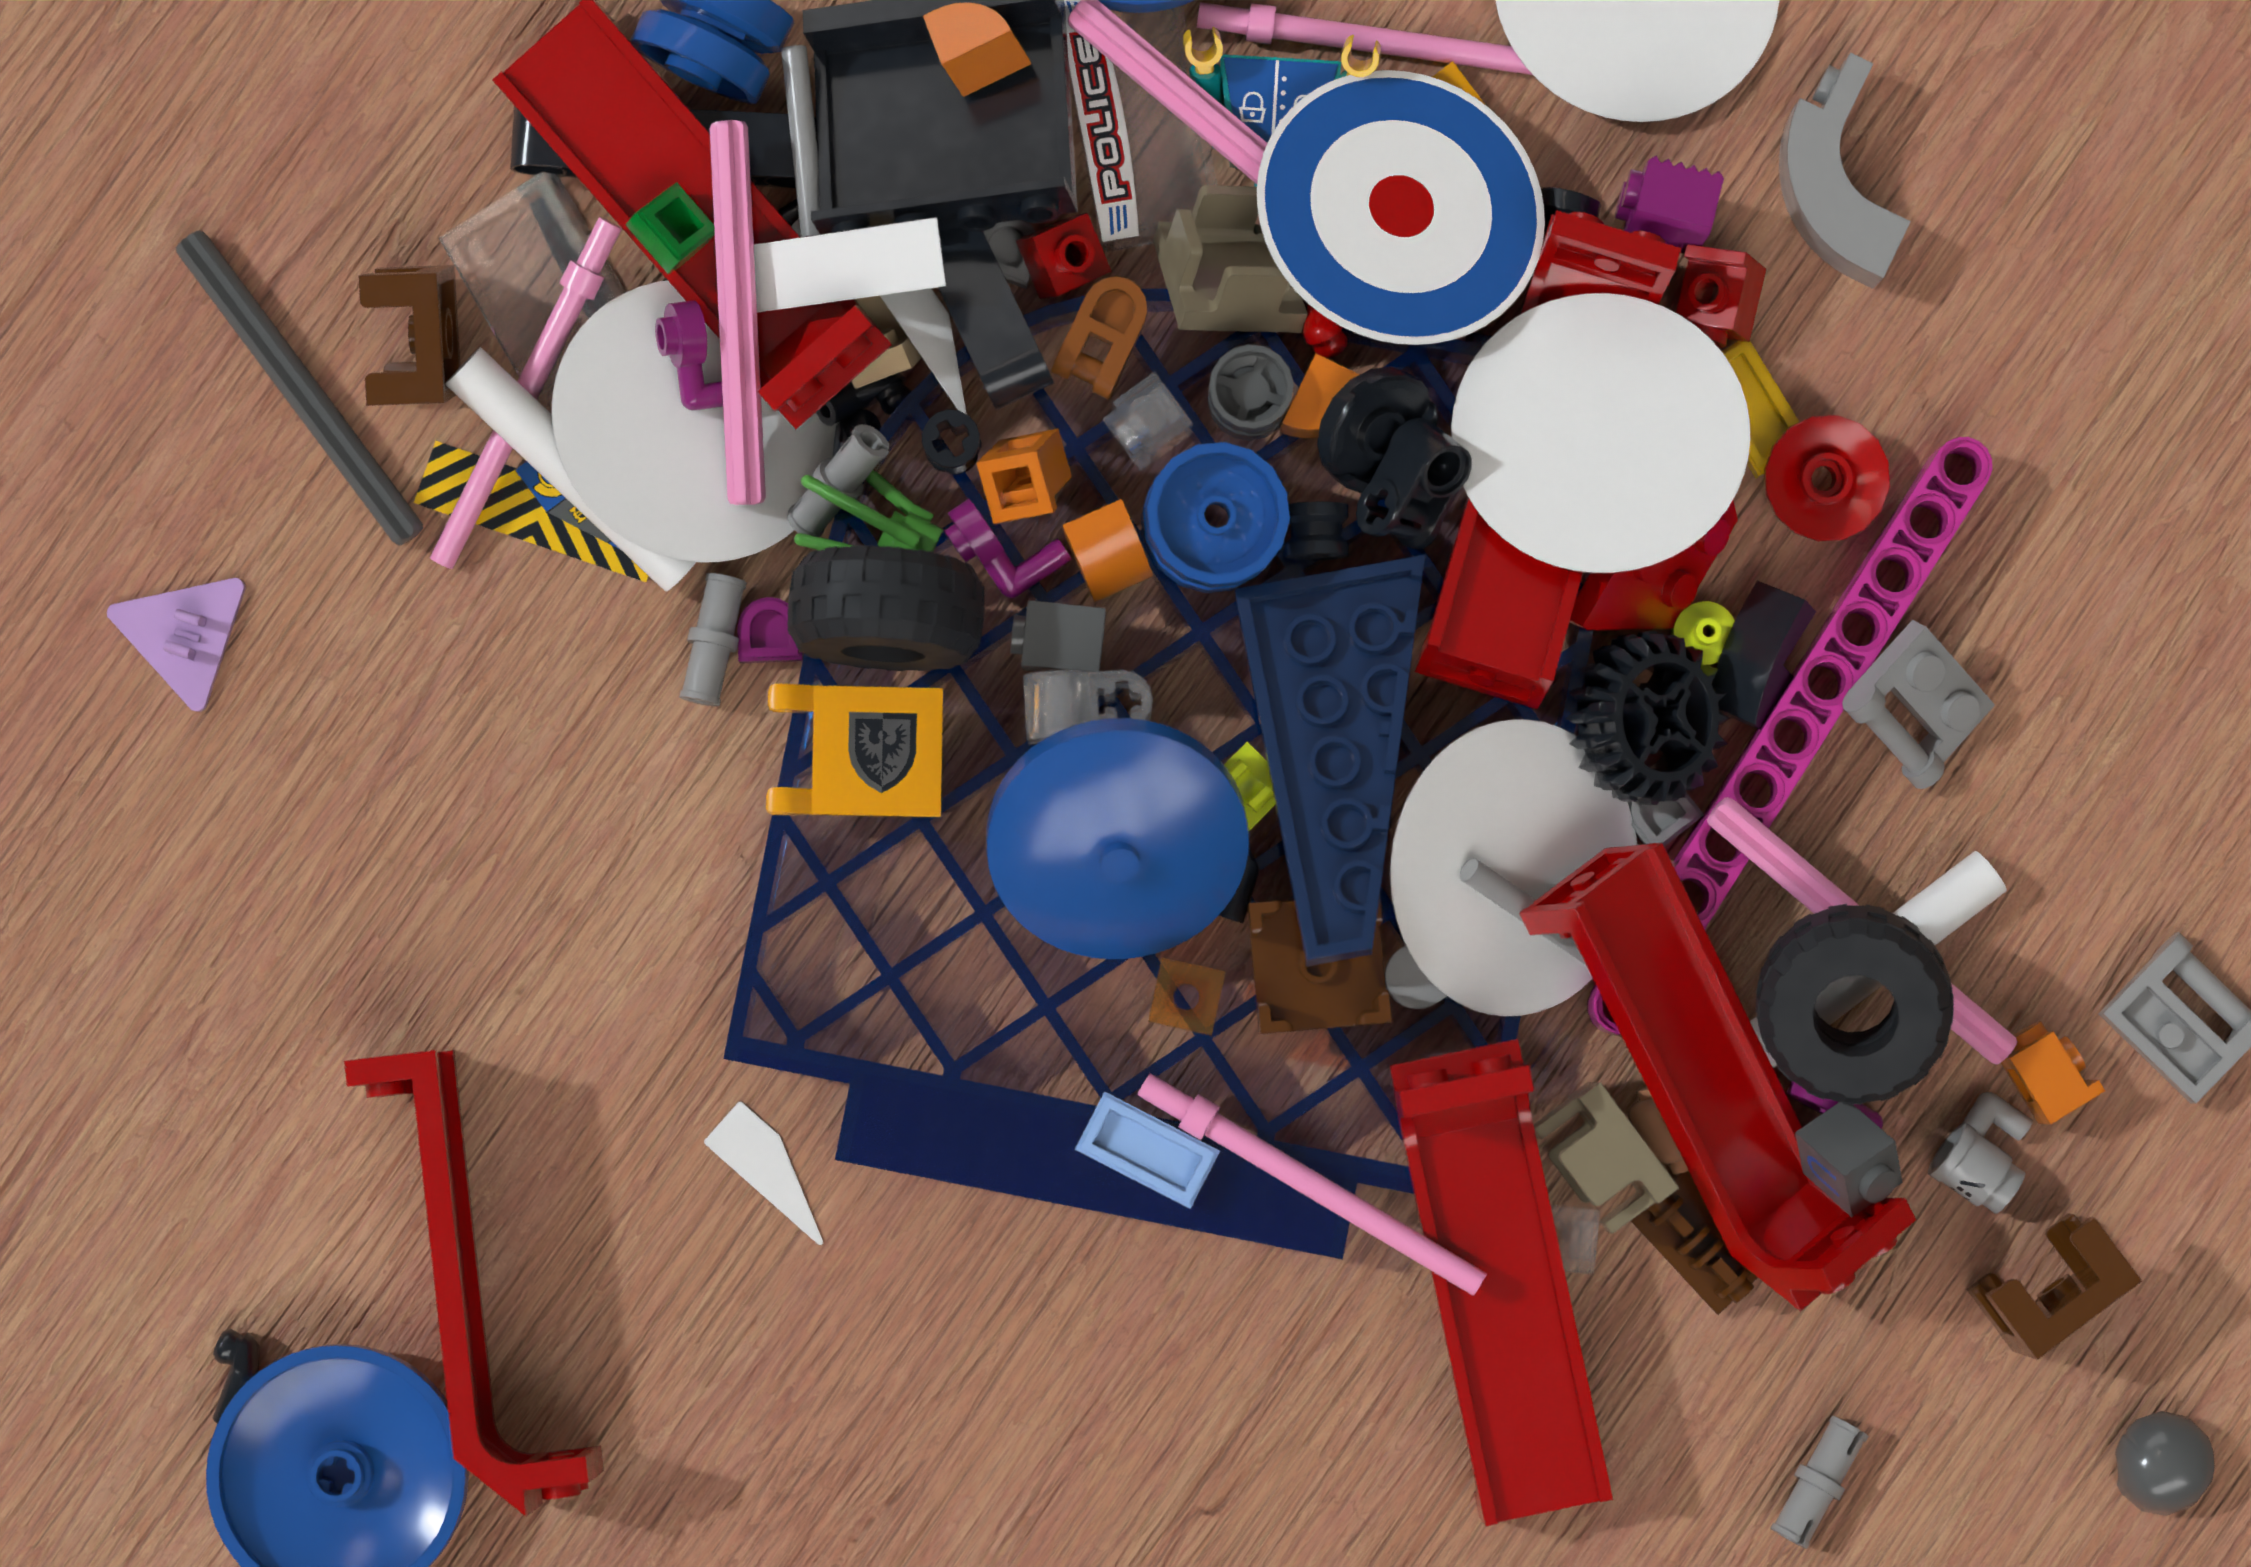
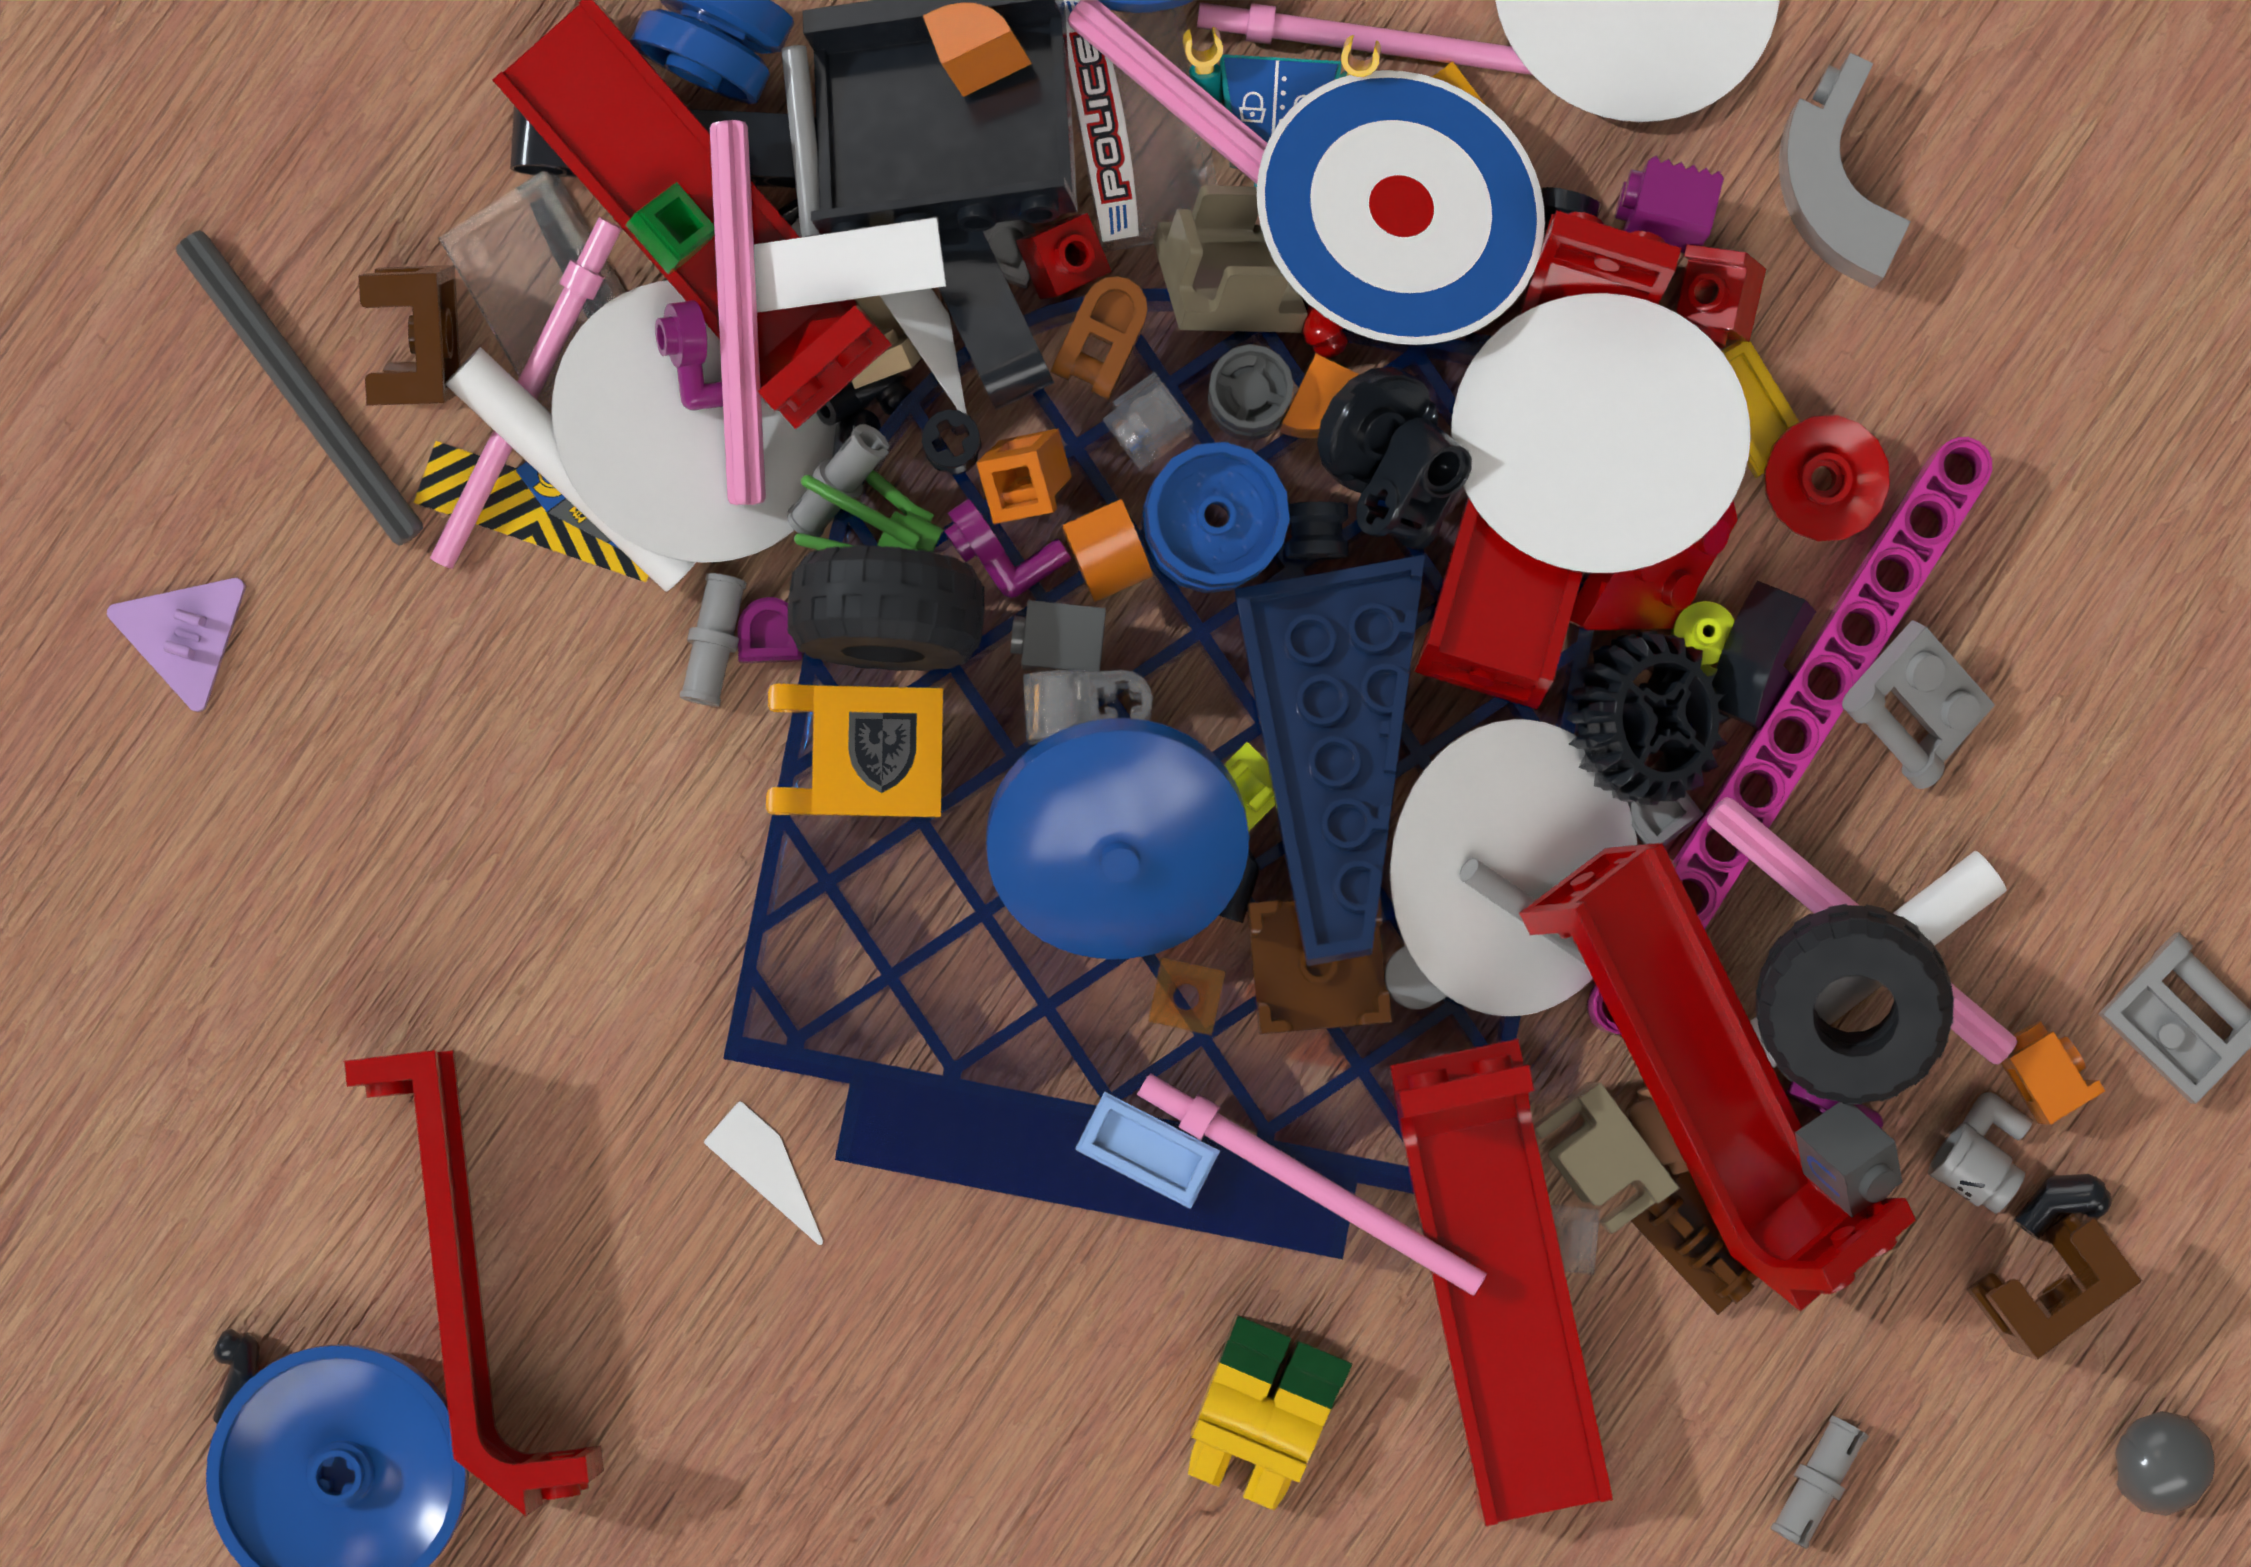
none -> yellow hips [1187,1314,1353,1511]
none -> black arm [2014,1174,2112,1240]

